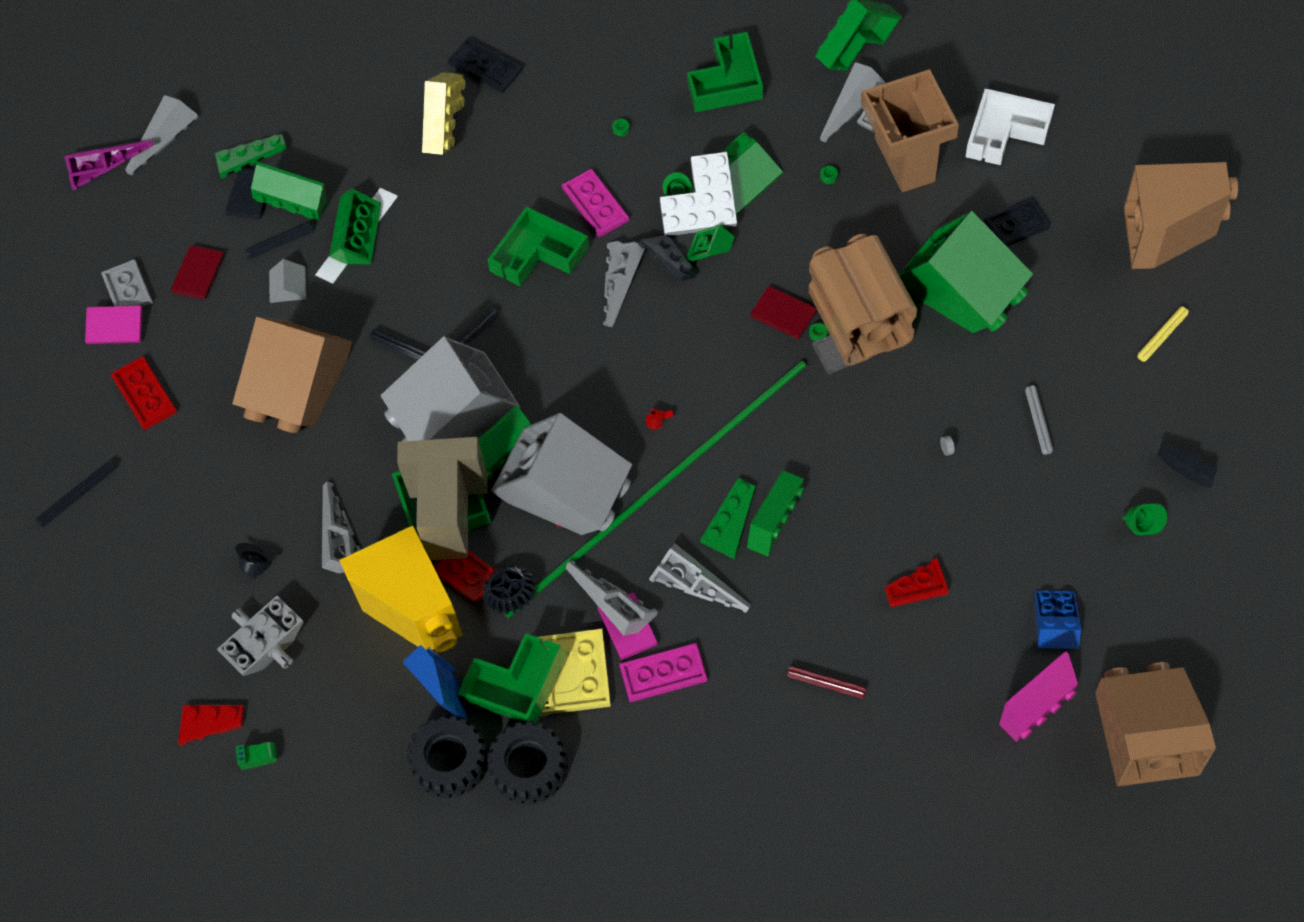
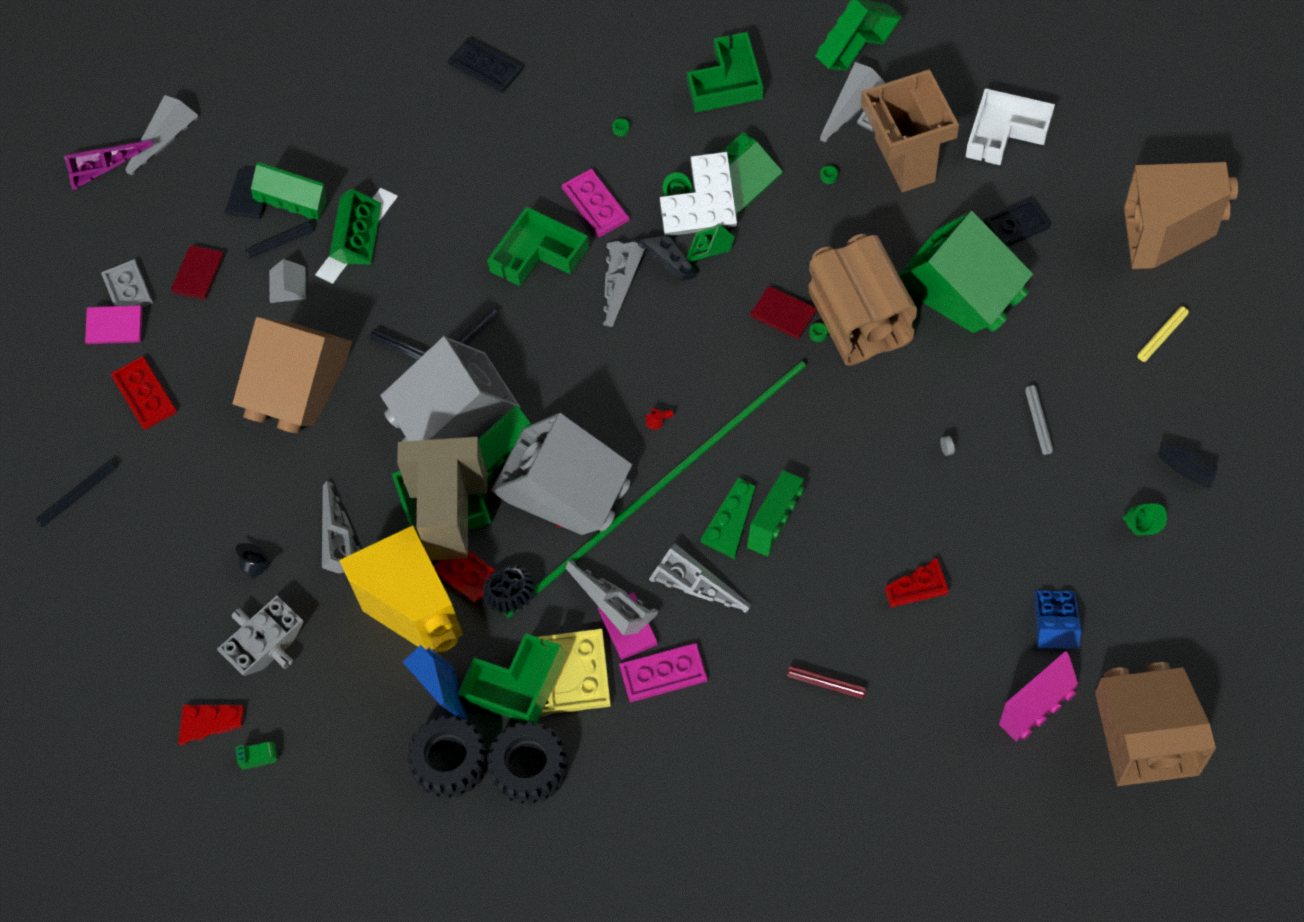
green wing [215,134,287,179] -> none
light yellow piece [422,72,465,155] -> none
clear tile [812,336,862,375] -> none

